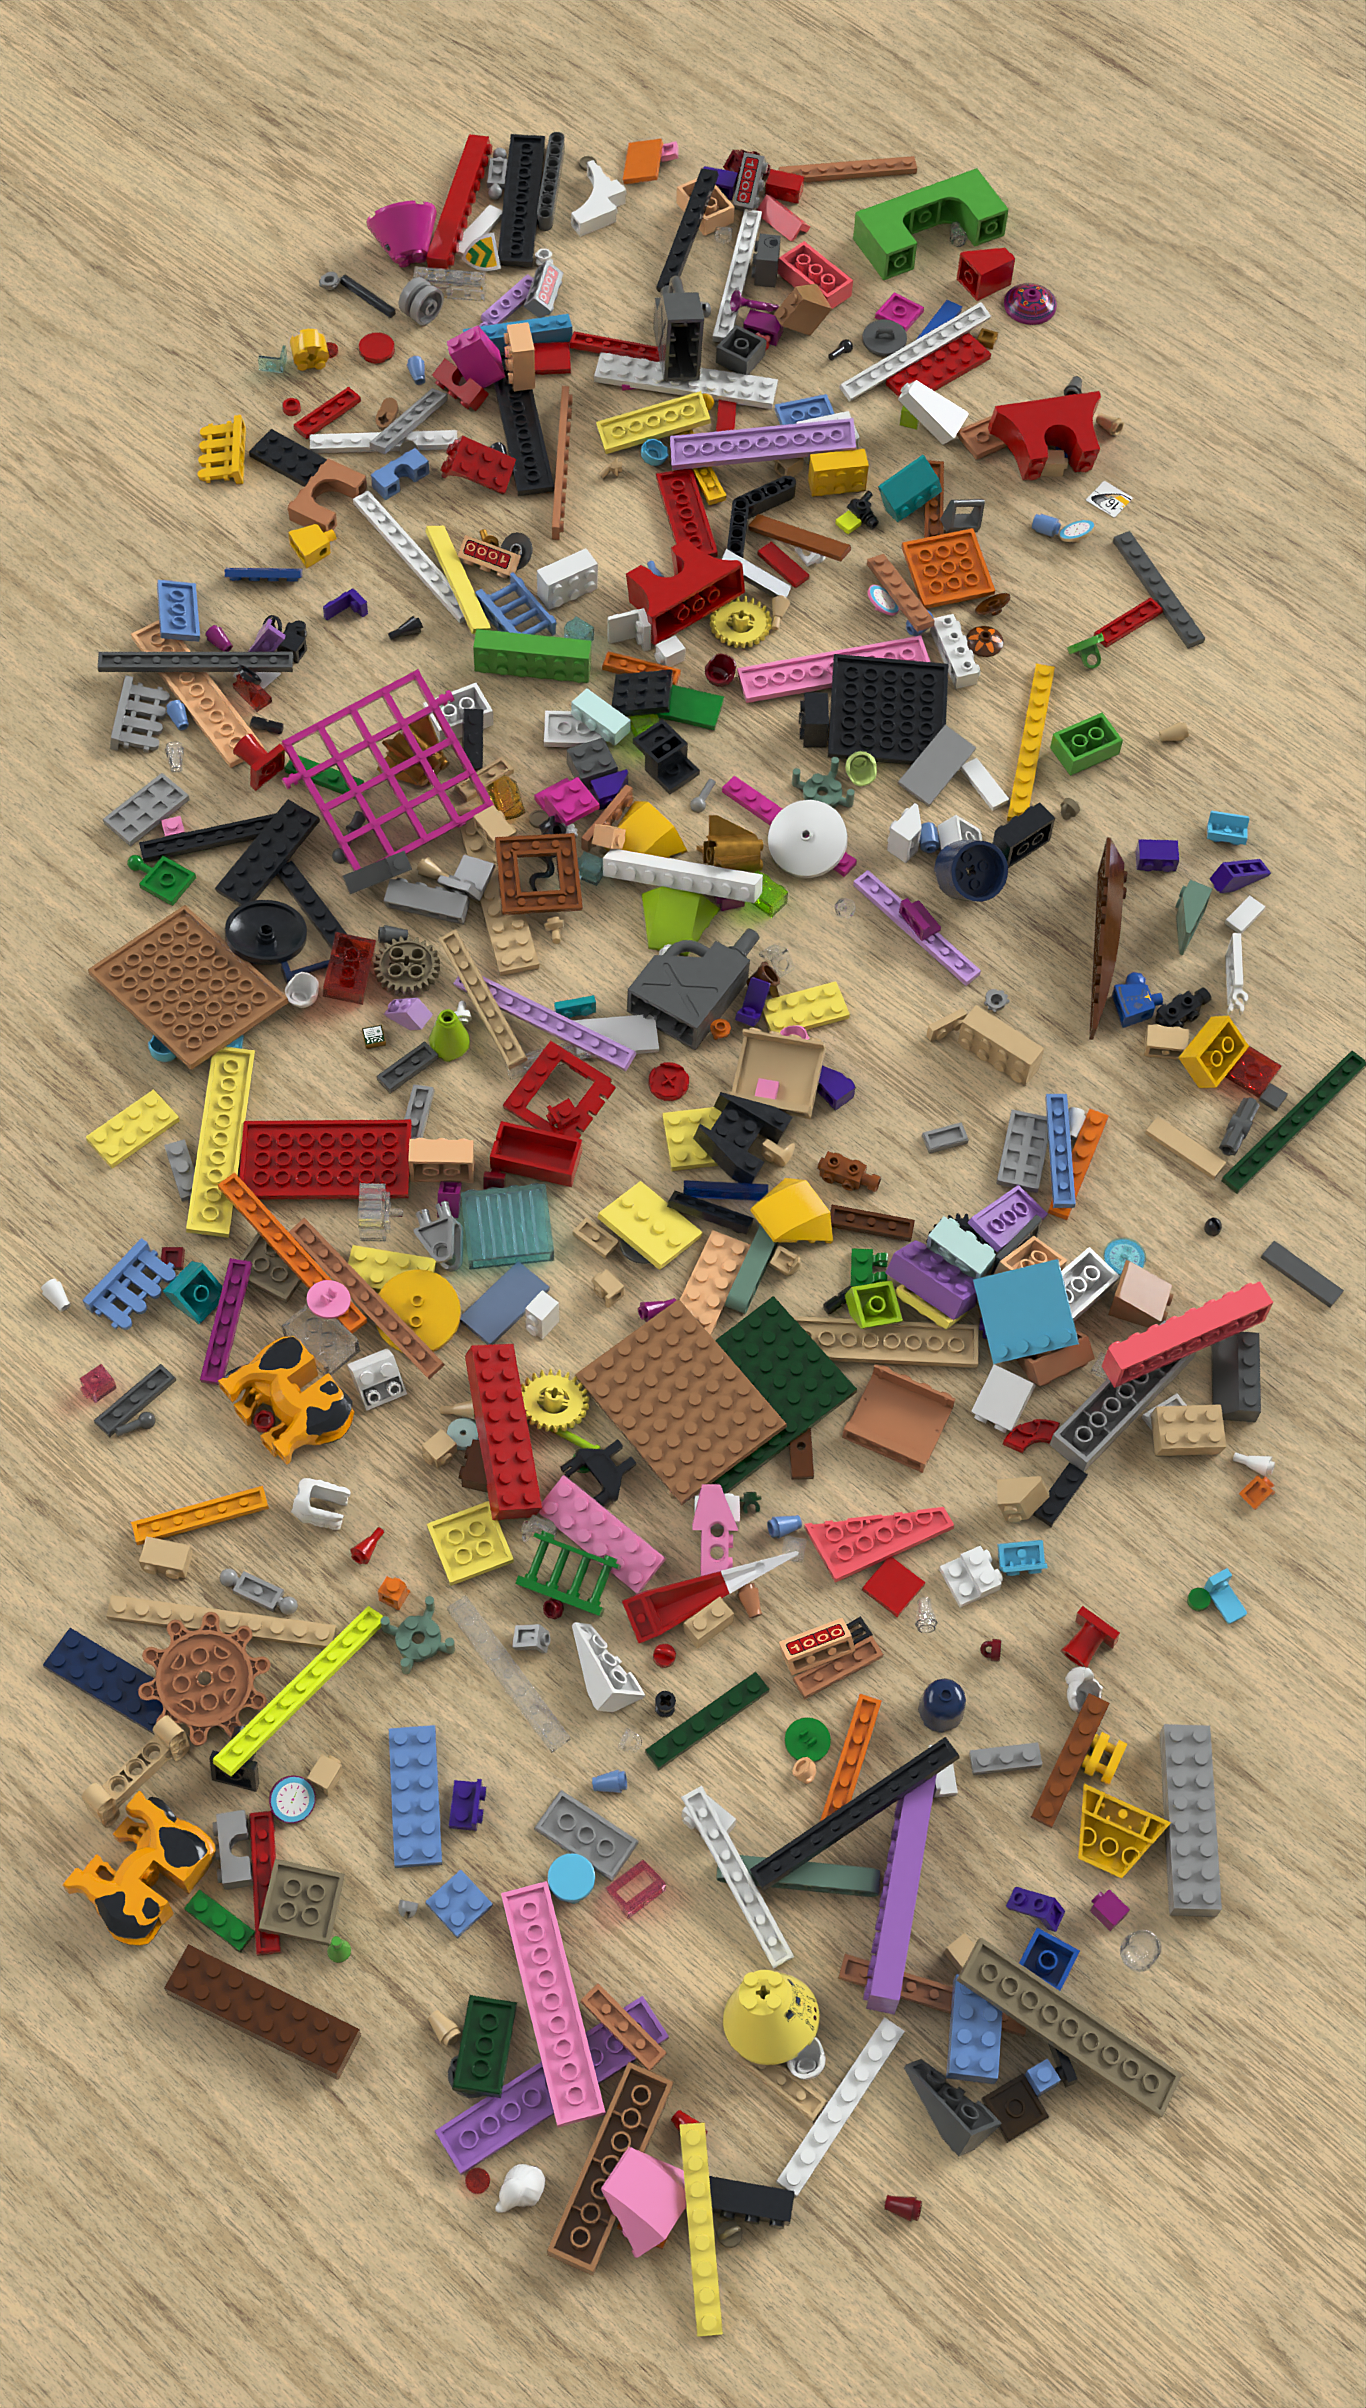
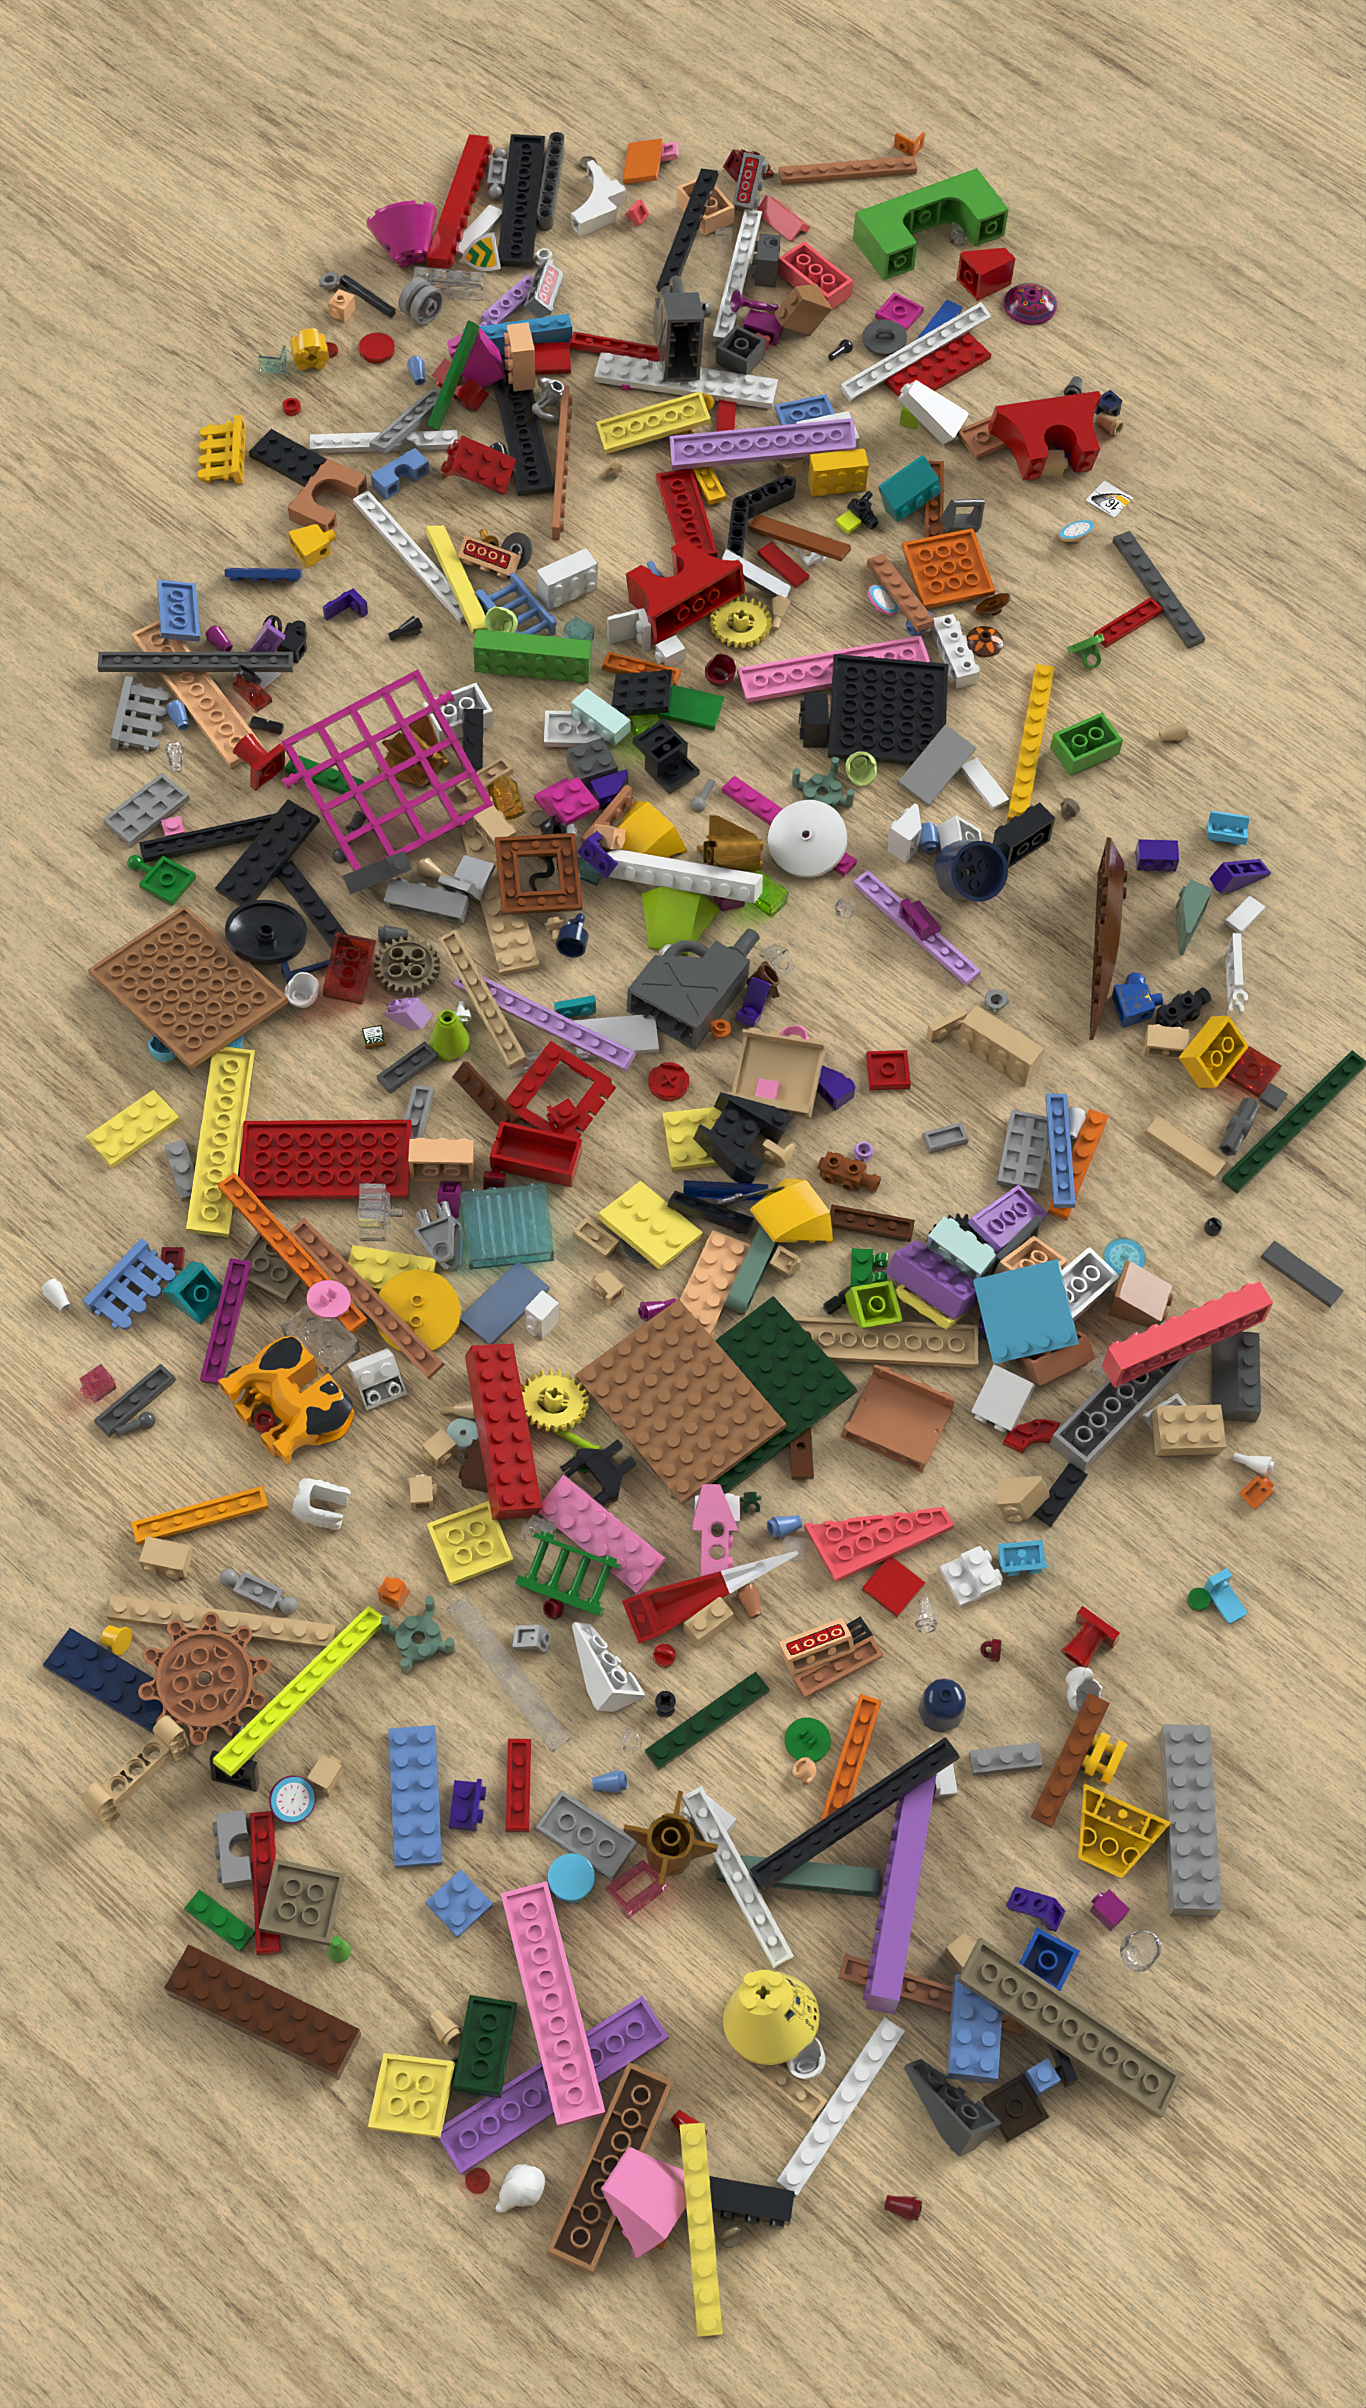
light orange animal [63,1790,216,1946] -> none
red plate [293,387,361,439] -> none
red cone [350,1527,384,1564] -> none
medium nougat piece [375,397,399,431] -> none
light grey hinge [398,1900,418,1918] -> none
nougat plate [581,1983,667,2071] -> none
medium azure hair [641,439,669,466] -> none
dark purple slope [703,166,738,200] -> none
light yellow plate [762,981,850,1033] -> none
red brick [765,169,805,204] -> none
pearl gold tile [977,328,999,349] -> none
medium blue brick [1032,514,1061,537] -> none
none -> yellow piece [101,1625,132,1656]
none -> light nougat brick [328,289,356,322]
none -> light yellow plate [368,2053,455,2138]
none -> tan brick [409,1474,438,1511]
none -> green tile [427,320,480,431]
none -> reddish brown plate [452,1062,520,1127]
none -> yellowish green hair [484,607,518,633]
none -> red tile [506,1739,531,1832]
none -> light grey piece [532,377,564,423]
none -> dark blue piece [556,913,589,958]
none -> dark purple bracket [577,831,618,878]
none -> pearl gold brick [624,1790,718,1886]
none -> coral tile [625,200,649,226]
none -> flat silver sword [716,1186,785,1207]
none -> lavender plate [853,1142,874,1162]
none -> red tile [866,1050,911,1090]
none -> orange bracket [894,132,925,156]
none -> dark blue panel [1095,390,1123,416]

